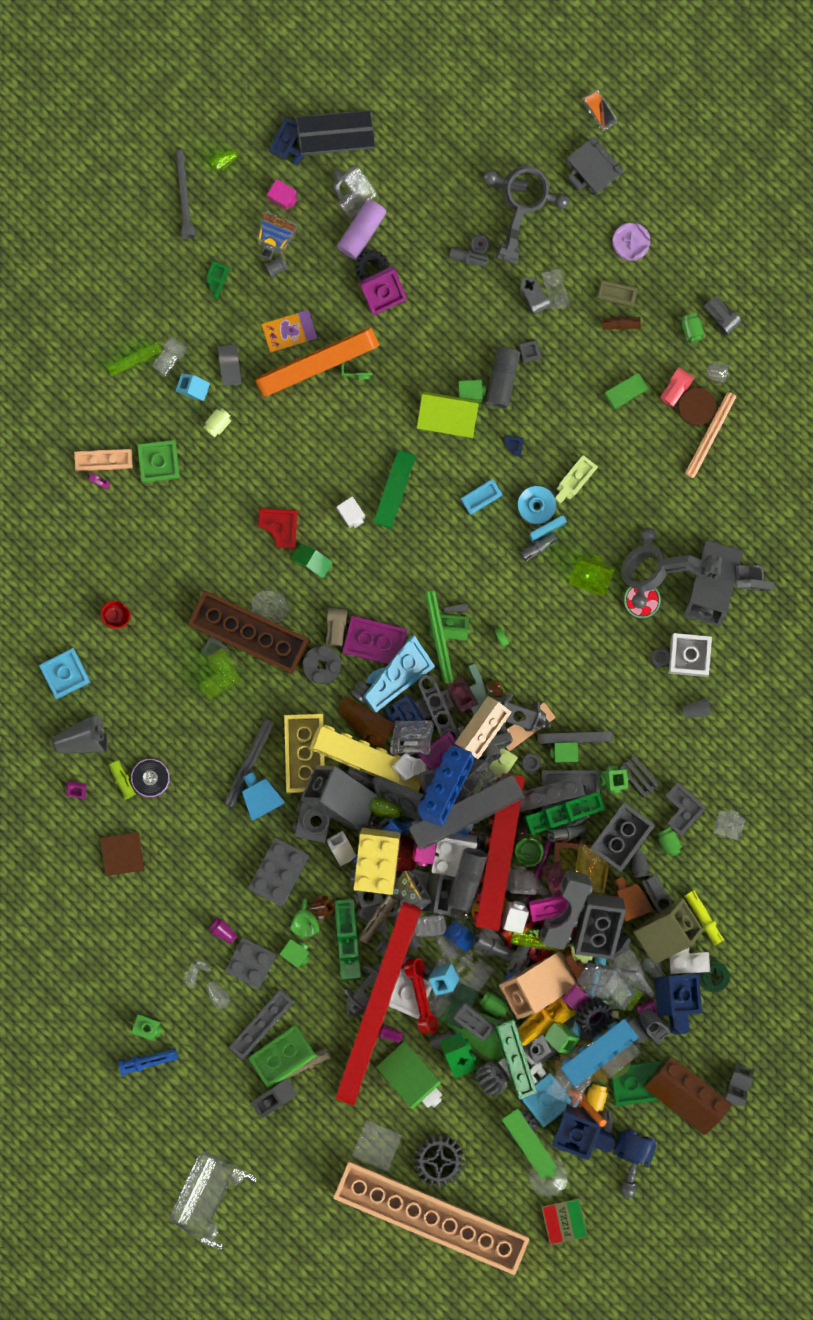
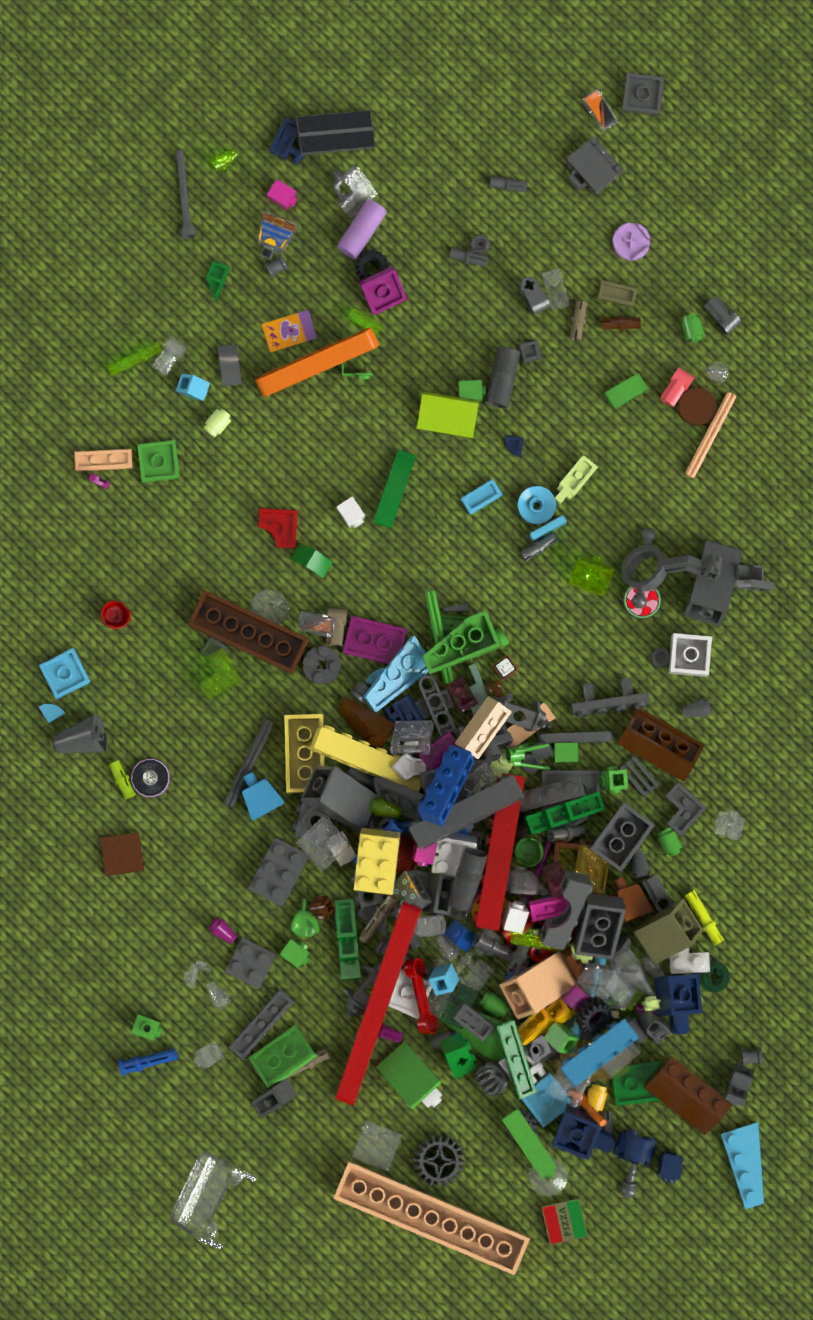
magenta slope [66,781,87,799] -> none
dark grey piece [483,165,569,264] -> none
none -> medium azure tile [39,704,66,723]
none -> clear brick [193,1040,225,1069]
none -> clear plate [296,816,351,871]
none -> clear slope [298,611,335,638]
none -> clear neon green piece [347,307,383,337]
none -> bright green wedge [422,611,501,674]
none -> tile [492,654,518,681]
none -> bright green plant [506,741,551,770]
none -> dark grey tile [532,742,551,759]
none -> dark tan pin [569,301,588,341]
none -> dark grey plate [571,678,649,717]
none -> reddish brown slope [617,709,704,782]
none -> dark grey plate [622,73,664,116]
none -> yellowish green plate [642,996,661,1011]
none -> dark blue brick [657,1151,683,1183]
none -> medium azure wing [721,1122,764,1209]
none -> dark grey bush [741,1047,763,1066]

